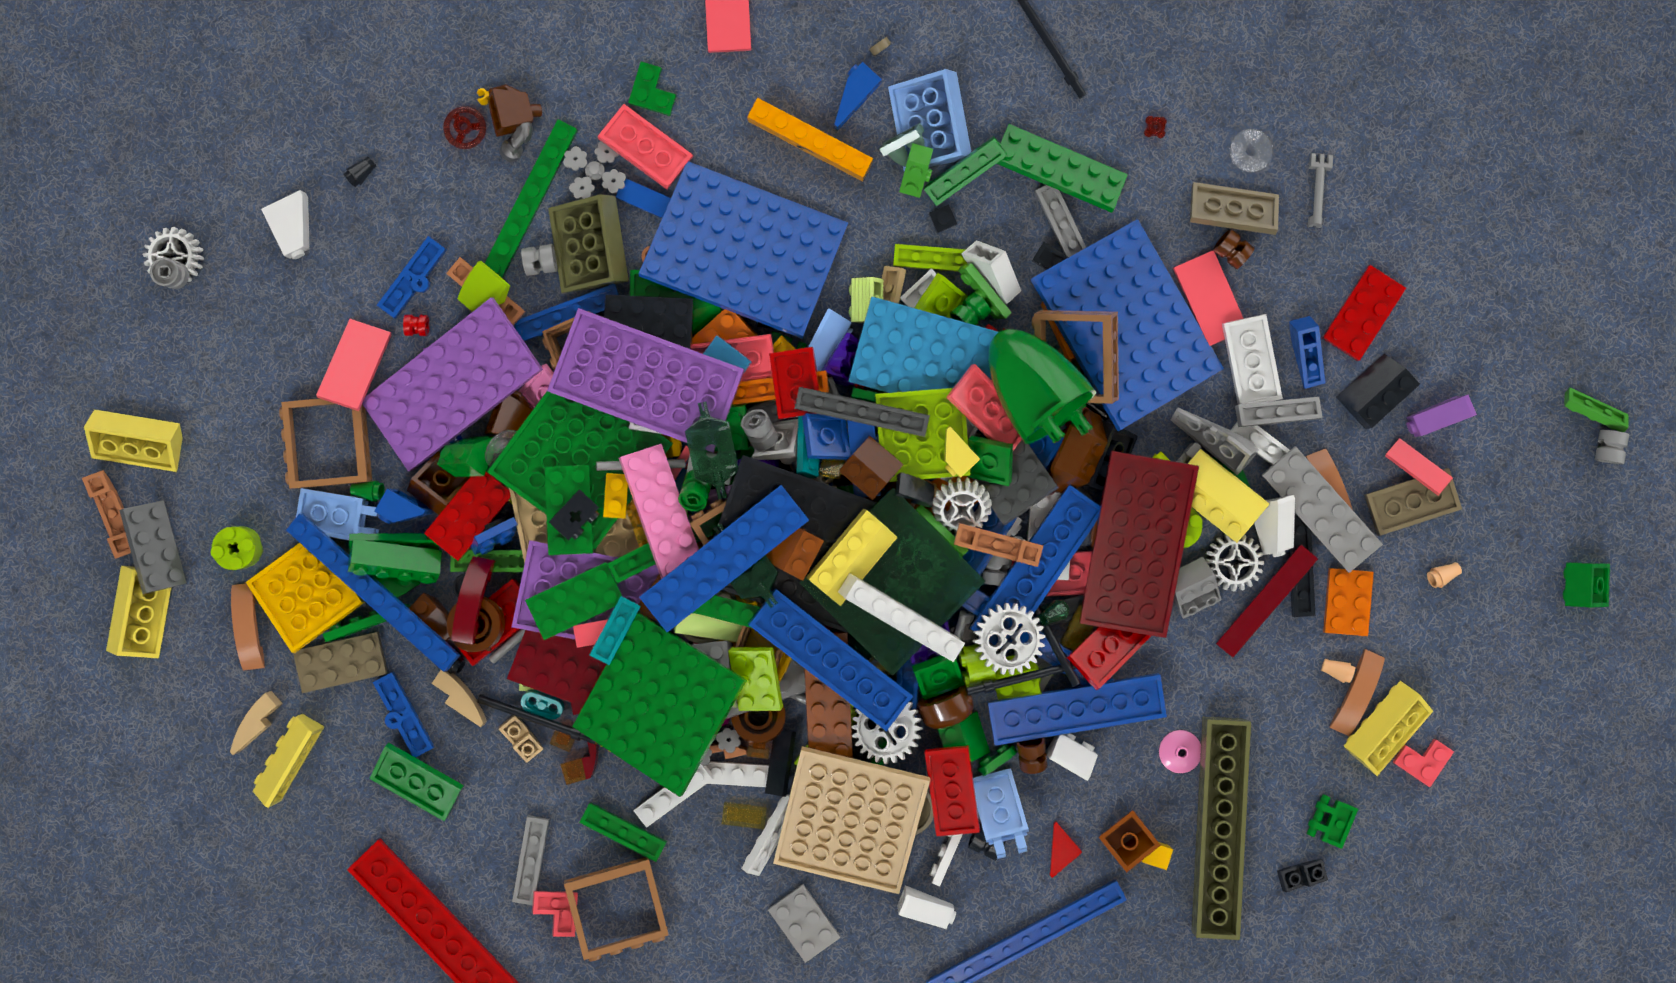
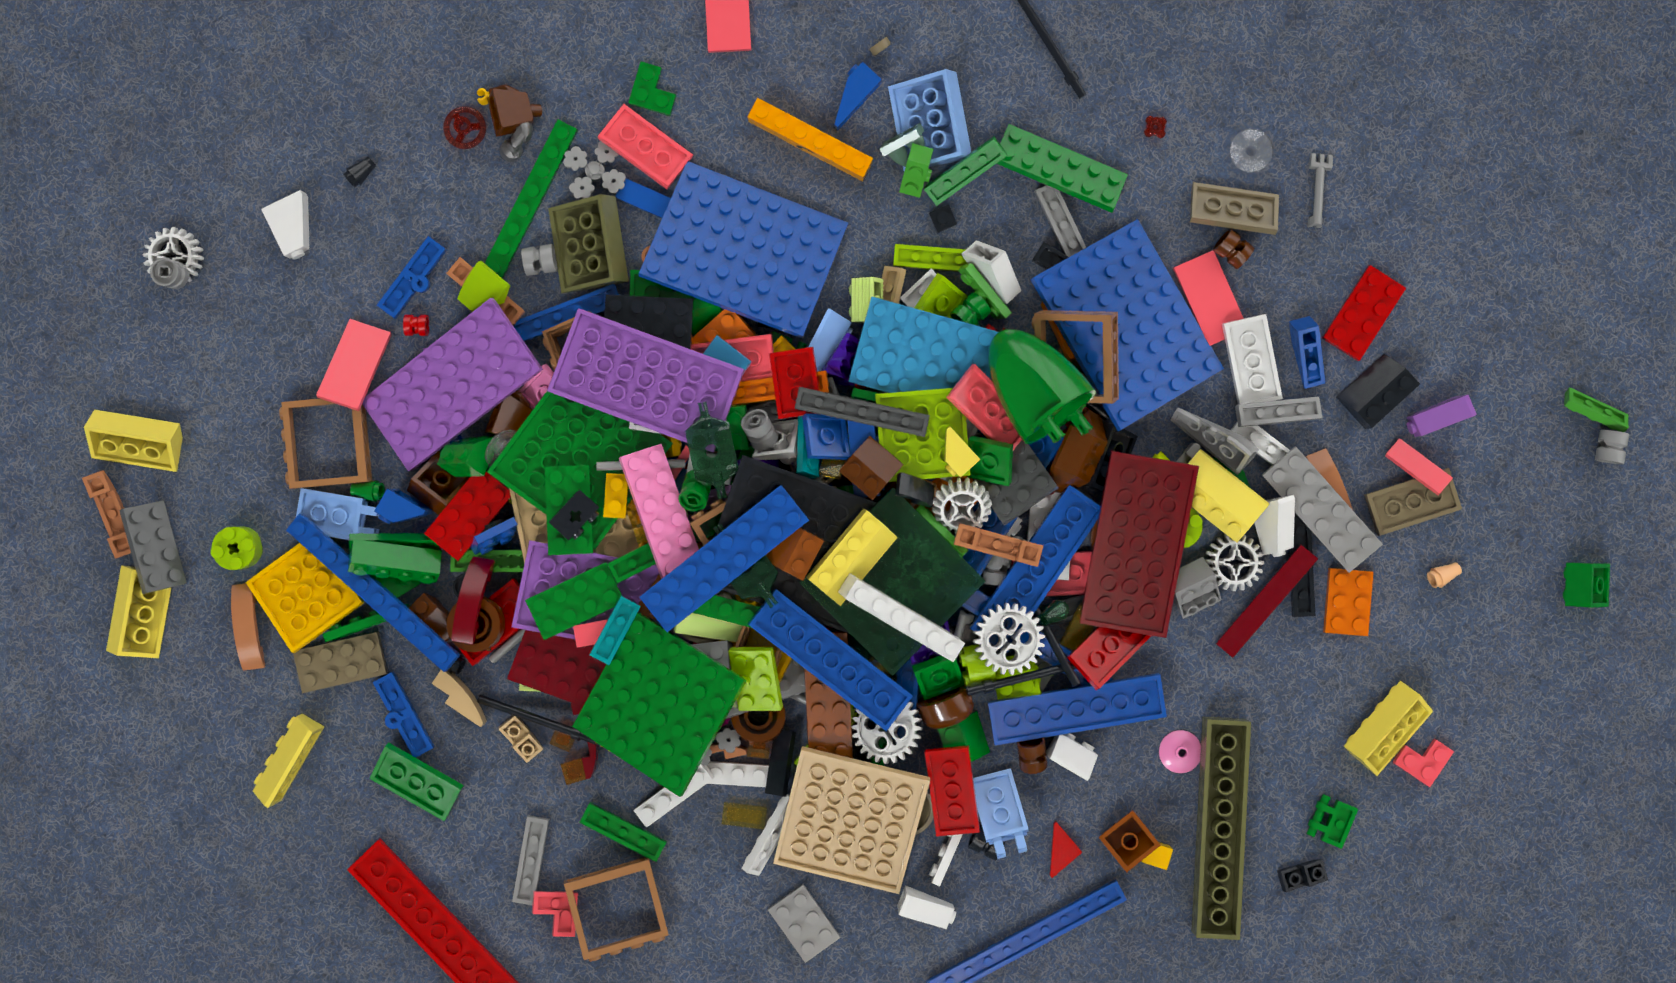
tan slope [230,691,283,755] -> none
teal plate [521,689,564,720] -> none
green plate [978,744,1018,776] -> none
light nougat cone [1321,659,1356,683] -> none
nougat slope [1330,649,1385,736] -> none

